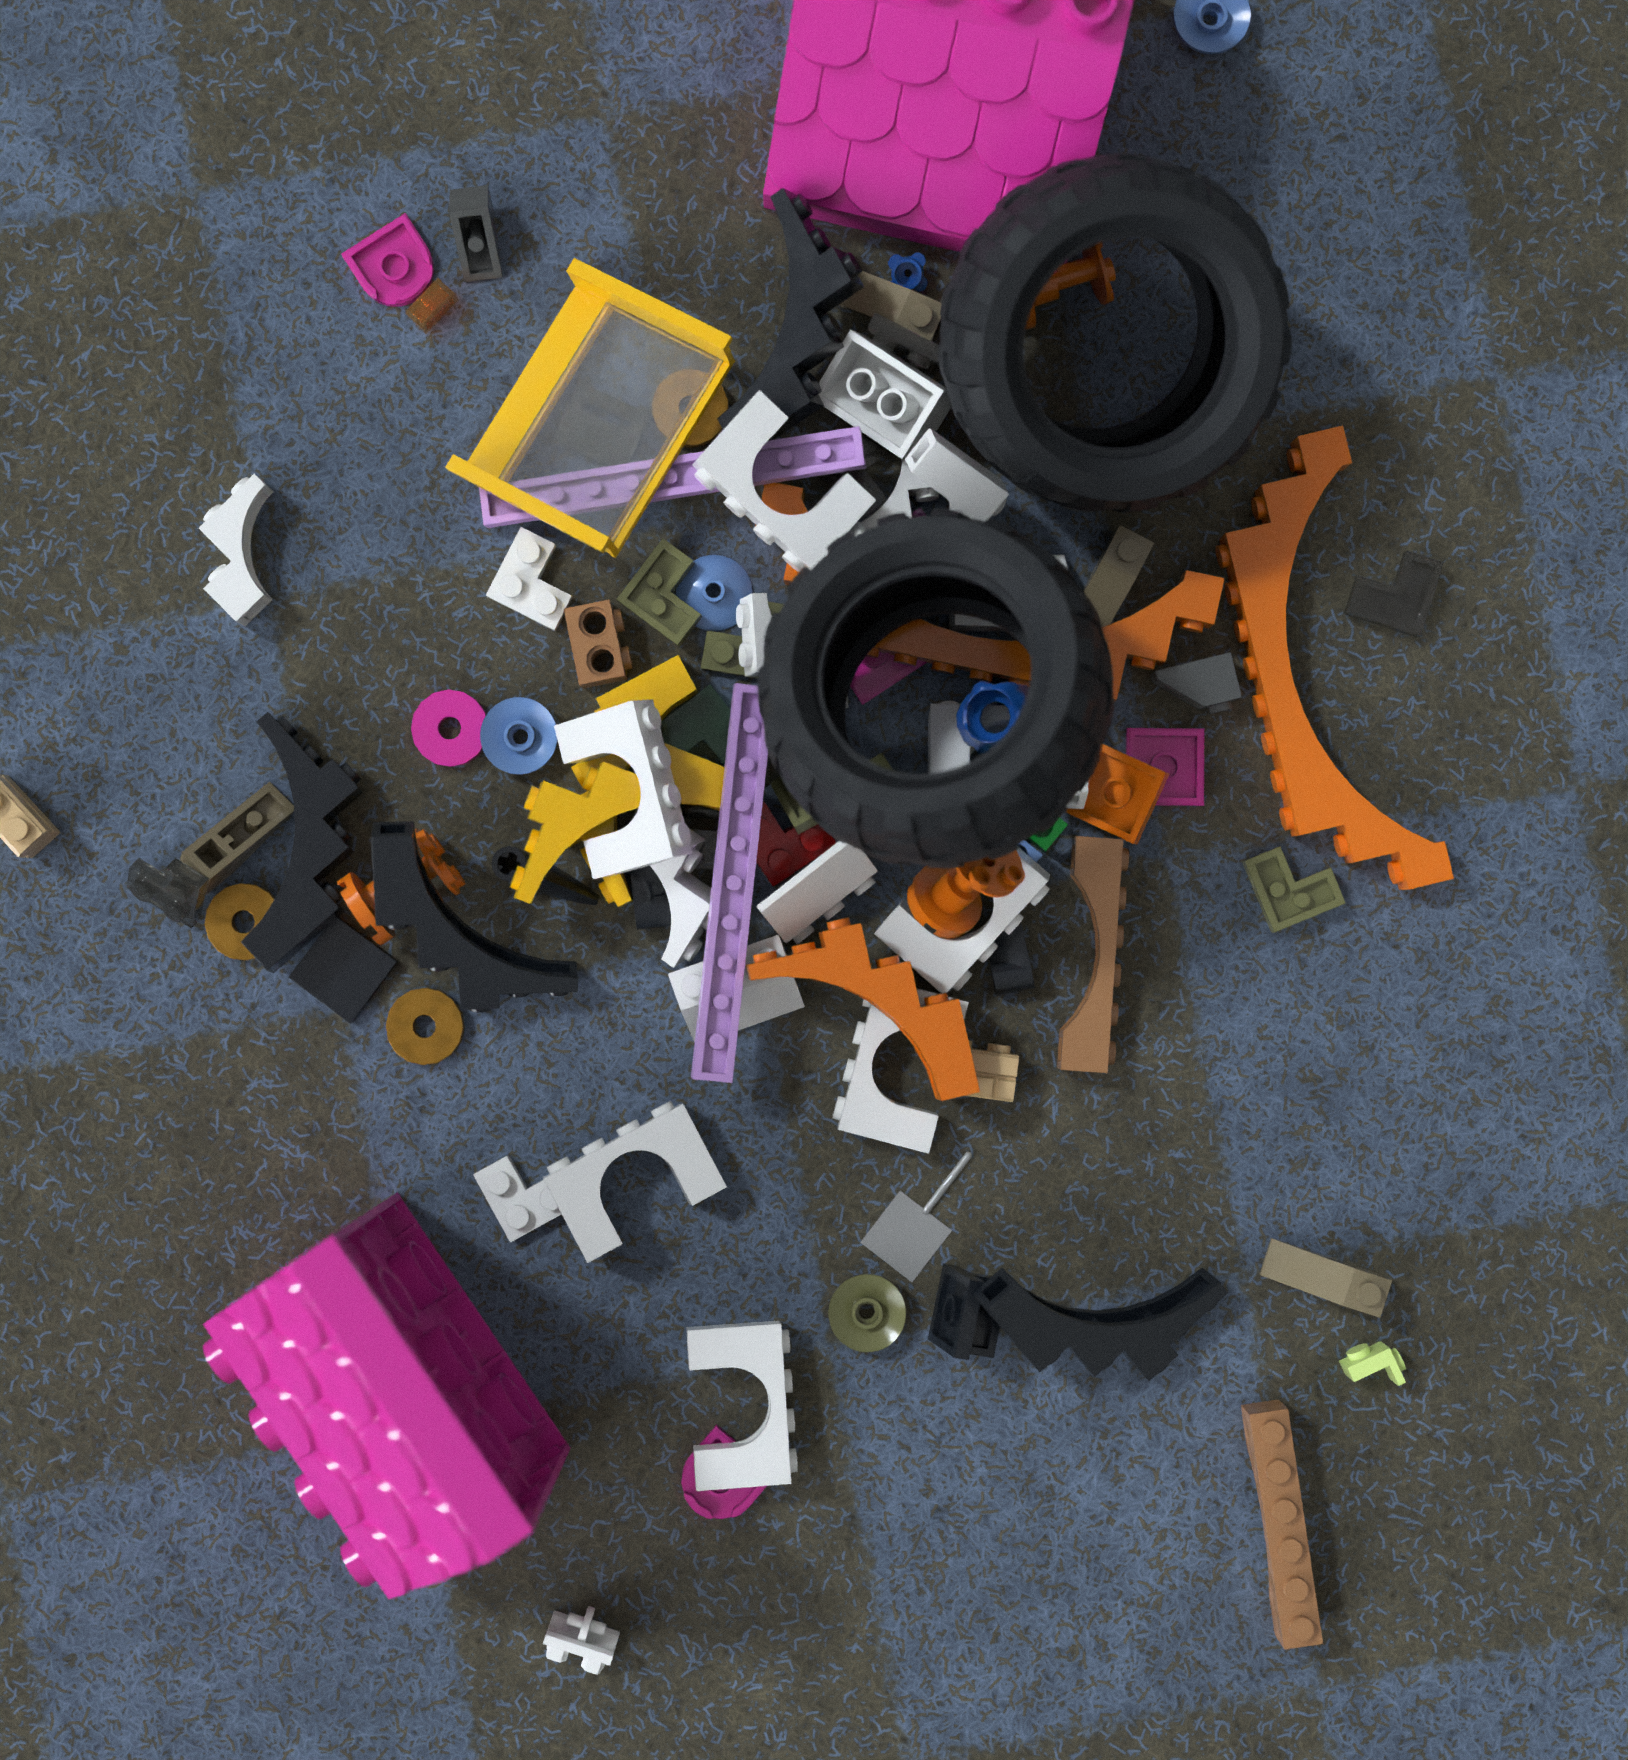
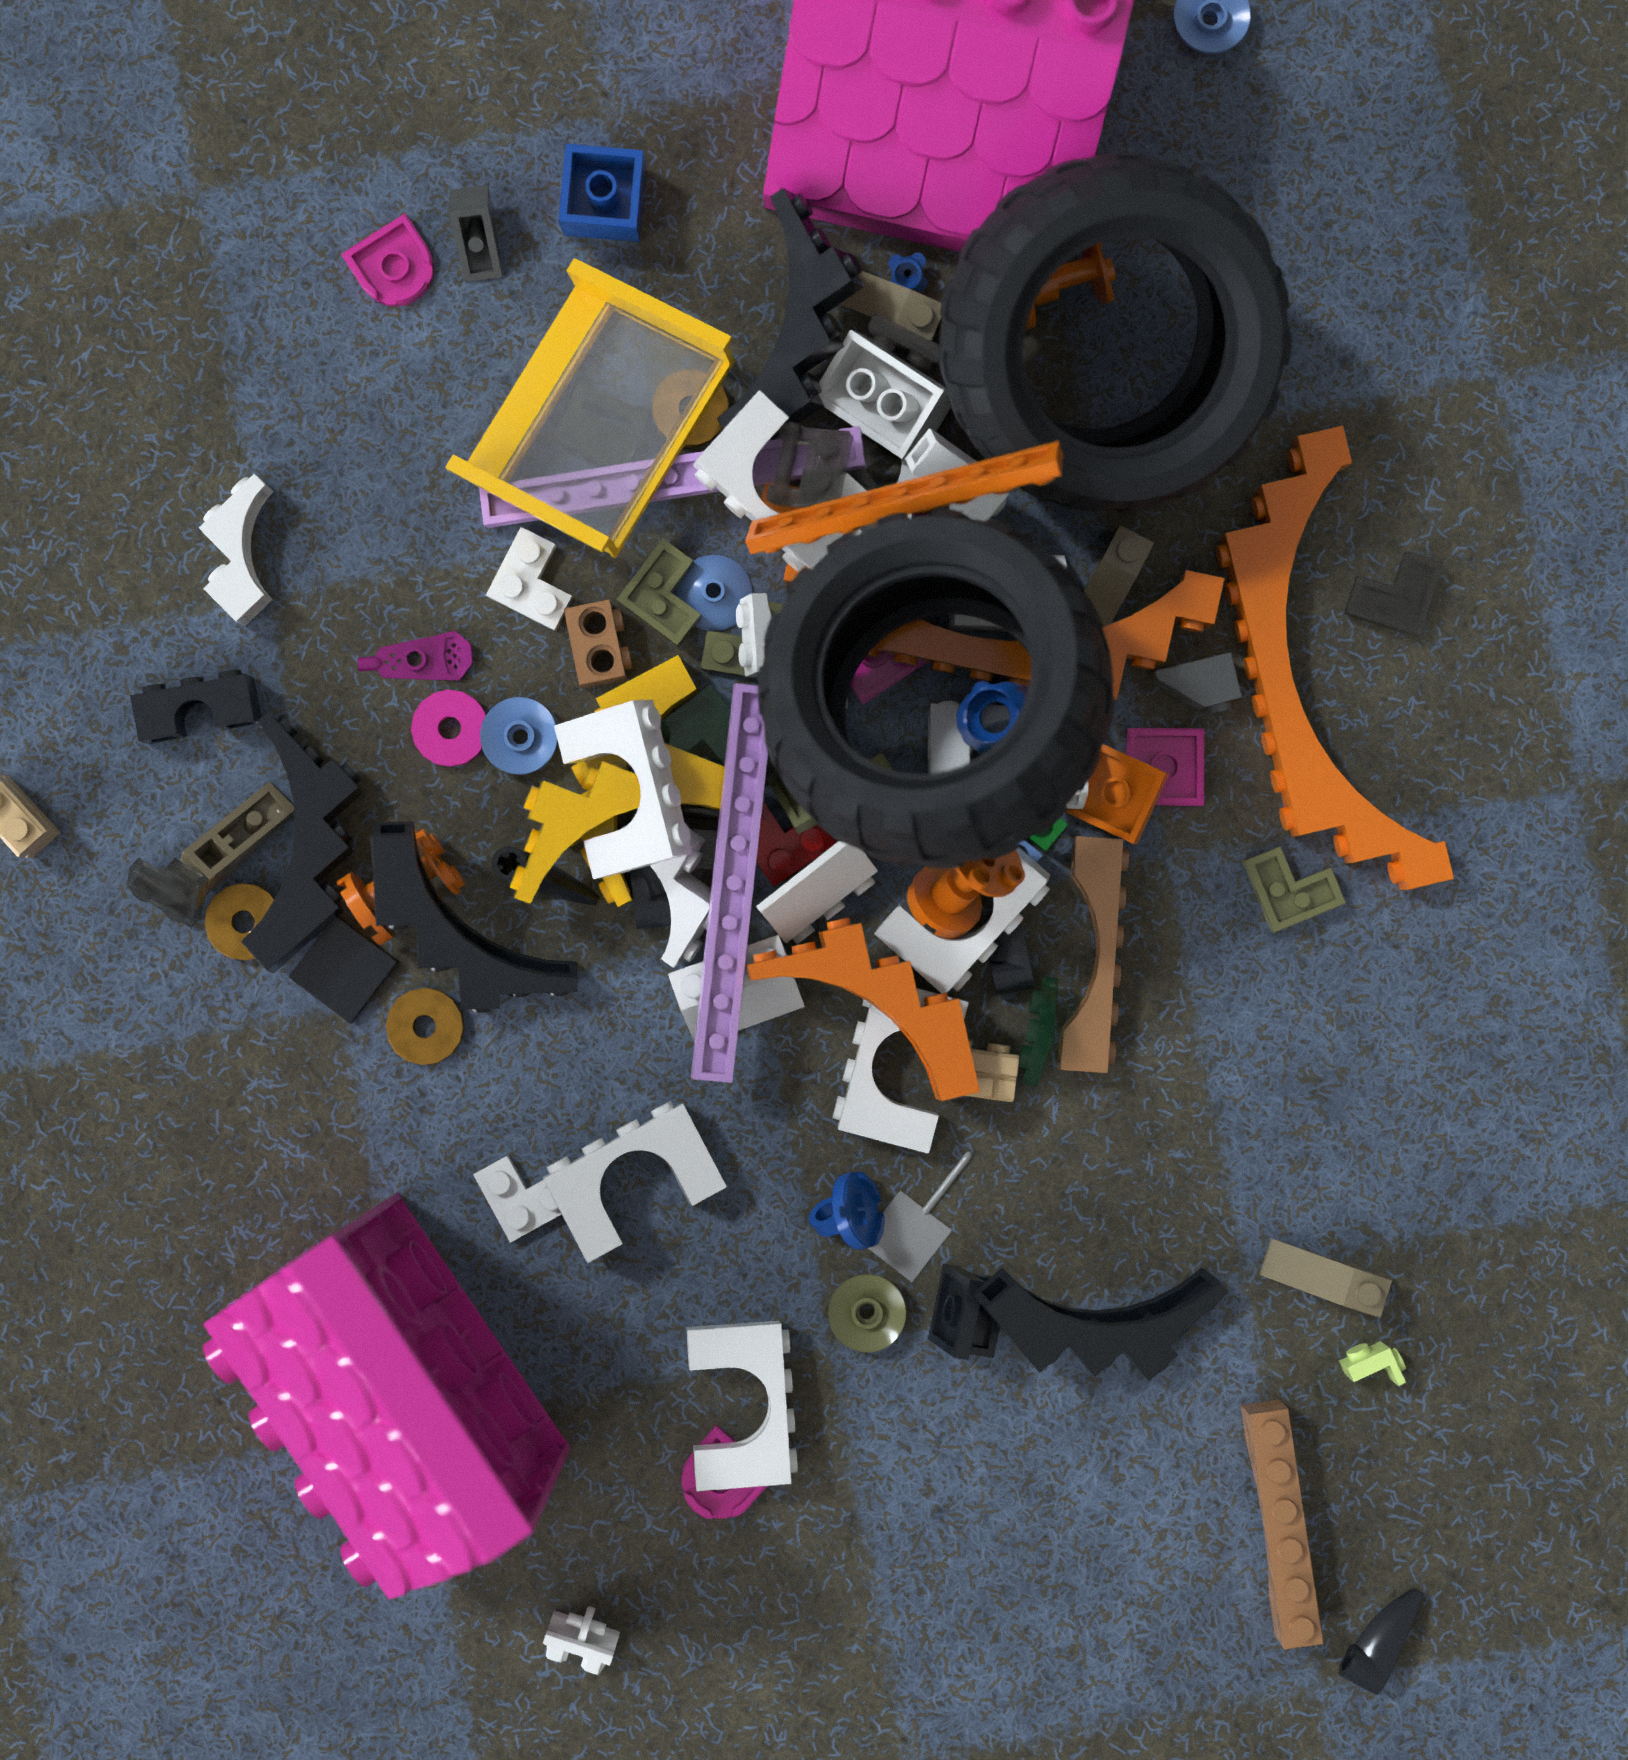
clear orange piece [405,278,458,334] -> none
none -> black arch [130,669,261,744]
none -> magenta piece [357,631,473,681]
none -> blue brick [559,144,647,242]
none -> orange plate [745,441,1064,554]
none -> clear smoke plate [767,422,853,507]
none -> blue tile [809,1171,885,1250]
none -> clear green plate [1018,976,1059,1087]
none -> black piece [1339,1588,1424,1695]

